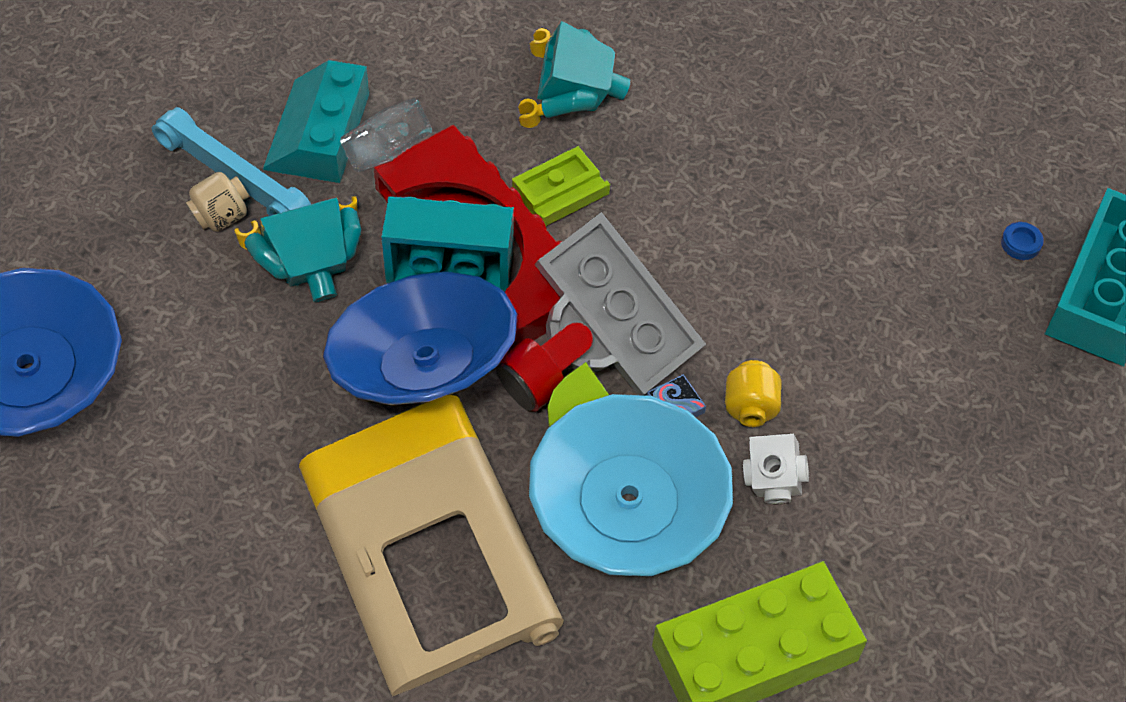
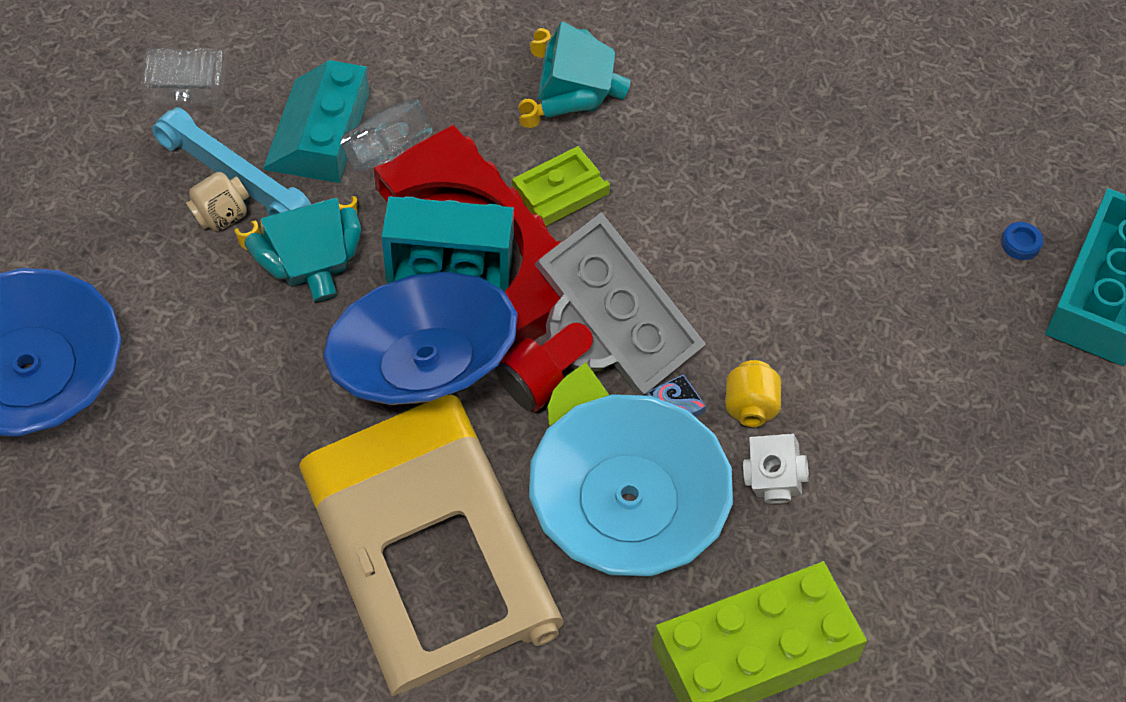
none -> clear brick [140,47,227,107]

